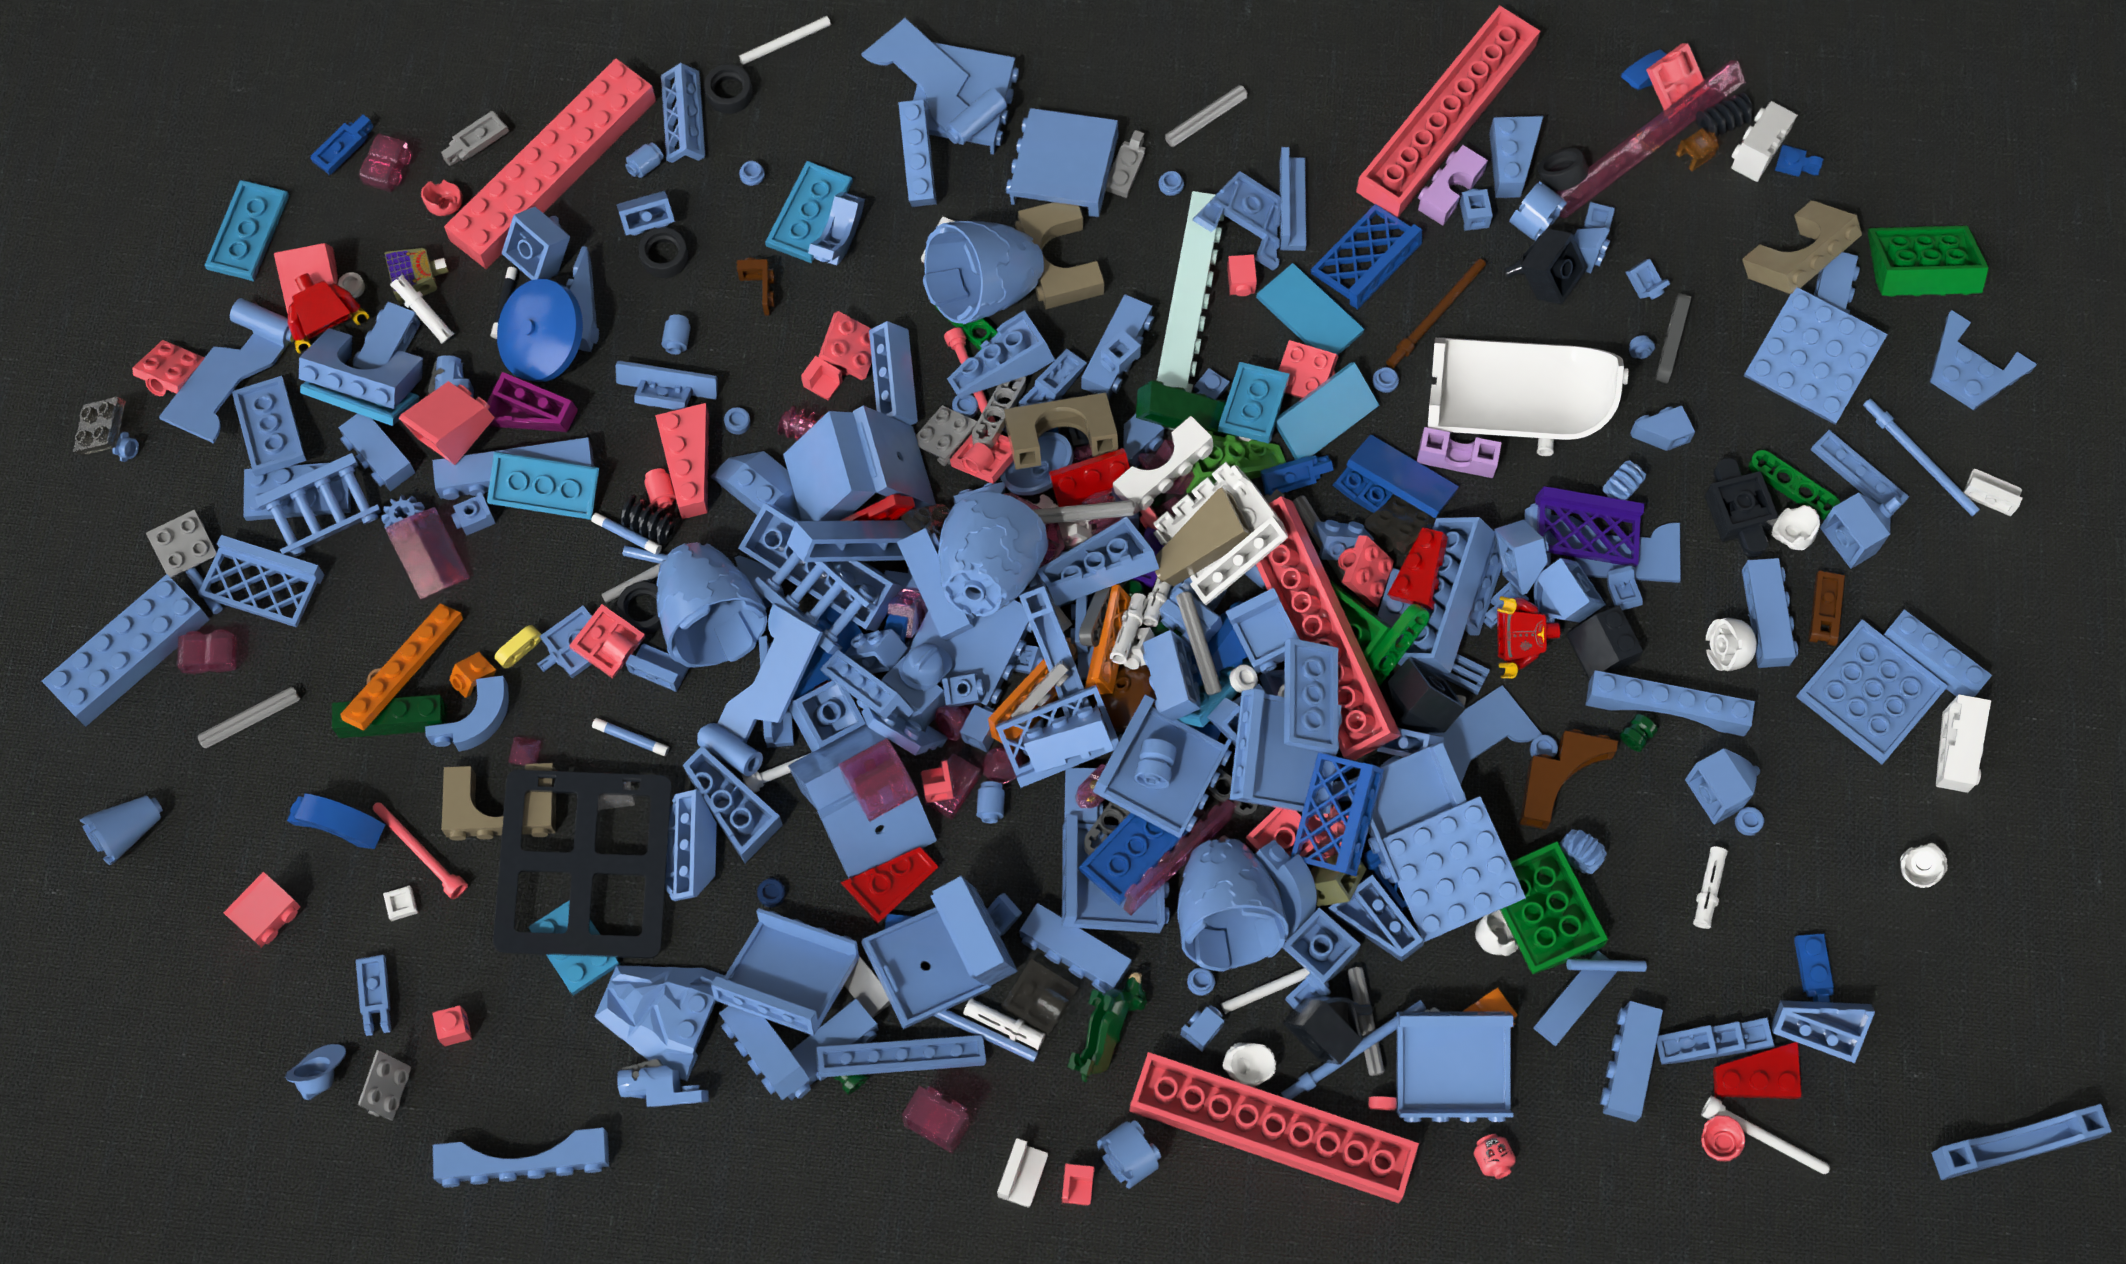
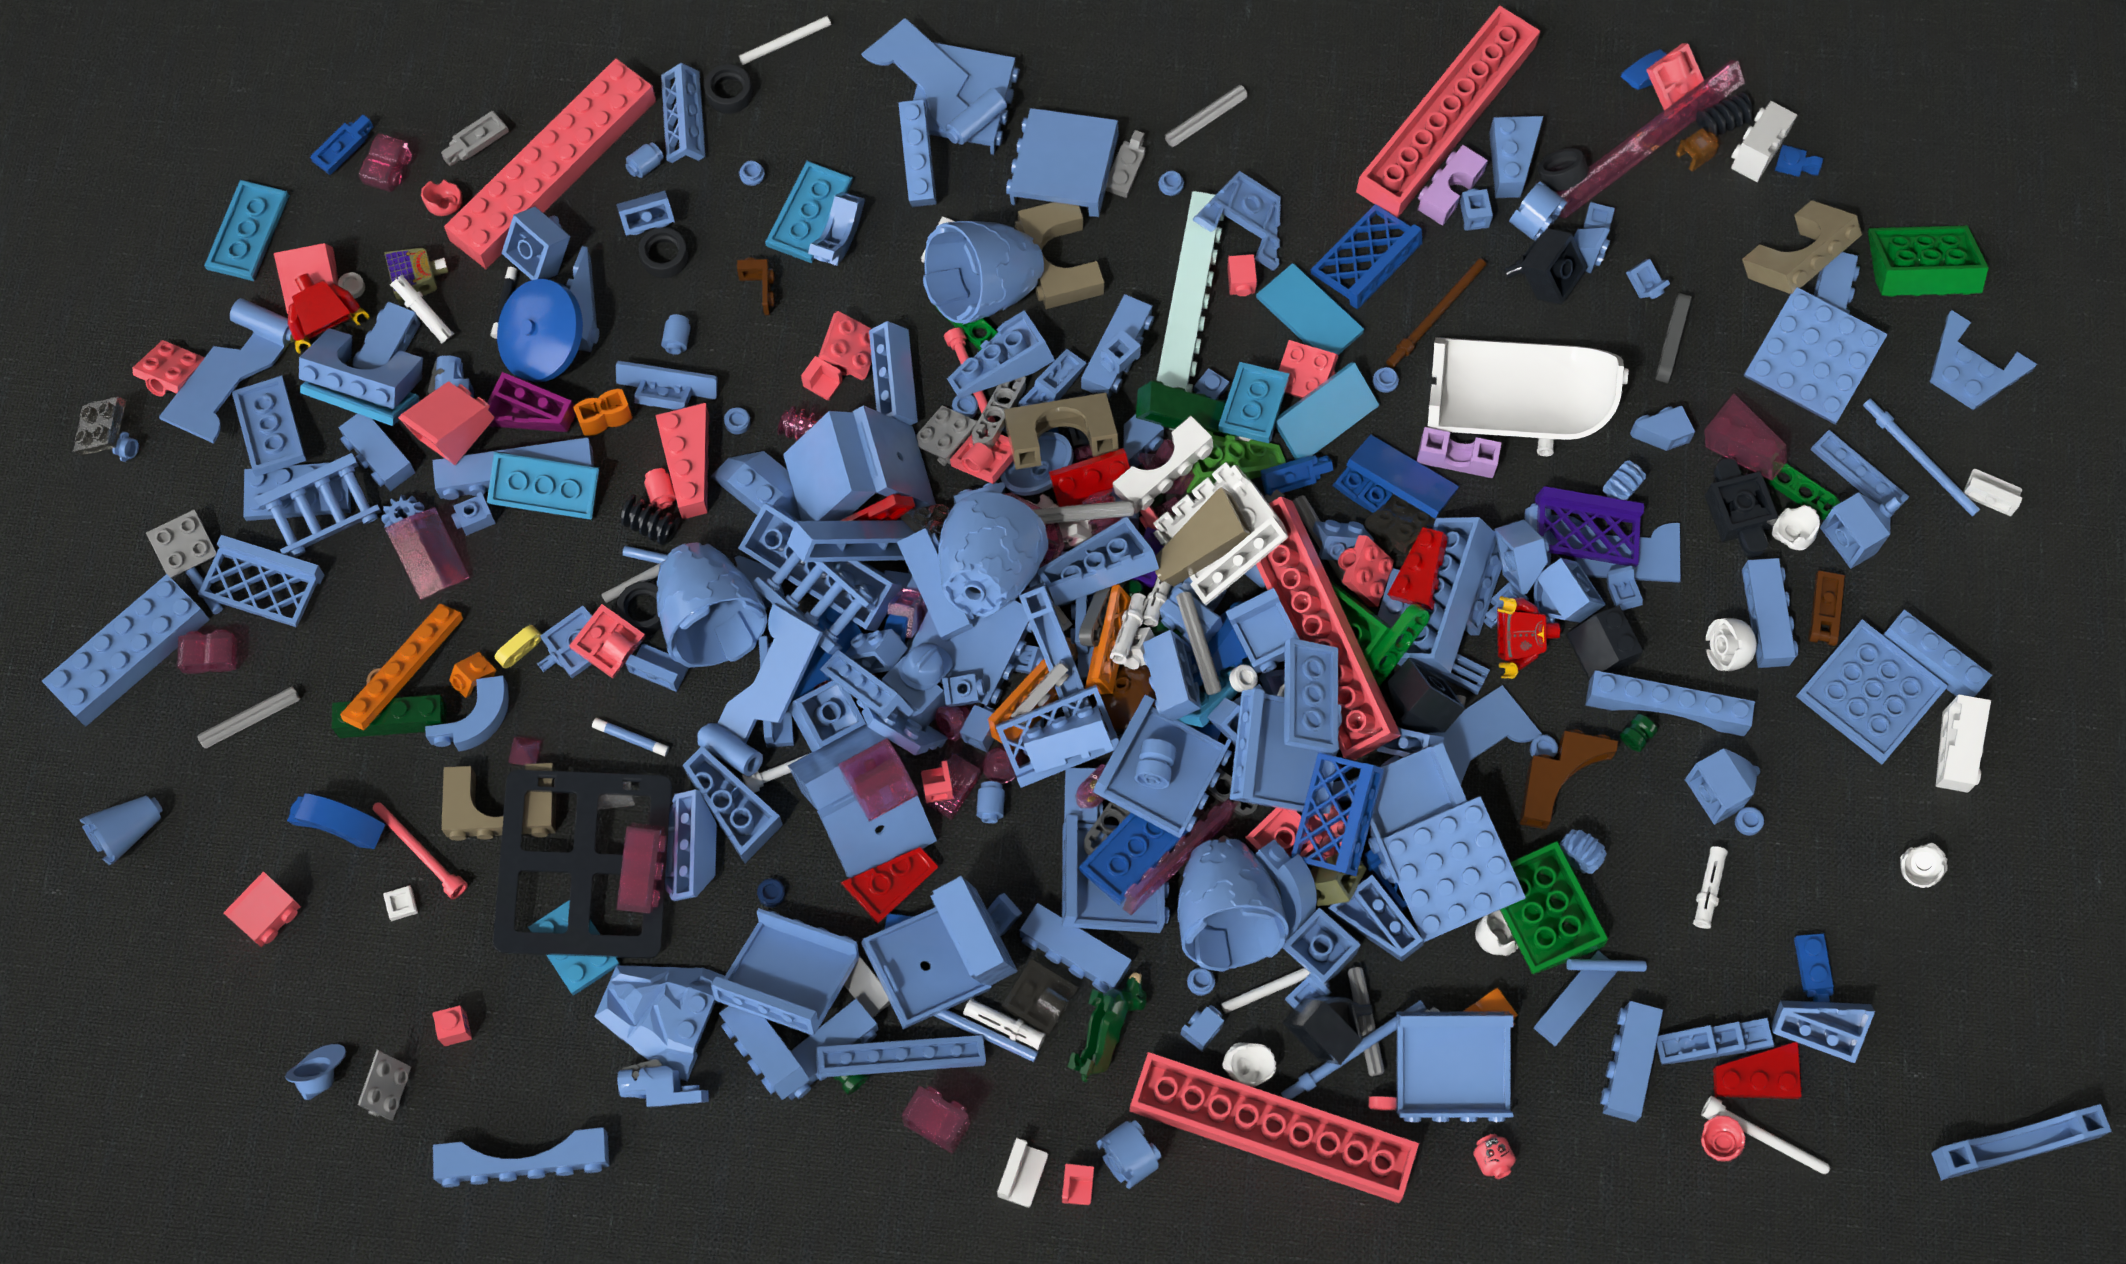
medium blue hinge [356,955,391,1036] -> none
medium blue bar [591,512,662,555] -> none
medium blue fence [1279,147,1306,251] -> none
medium blue plate [1629,335,1655,359] -> none
none -> orange brick [573,389,633,436]
none -> clear pink wedge [617,823,666,914]
none -> clear pink wedge [1705,393,1787,480]

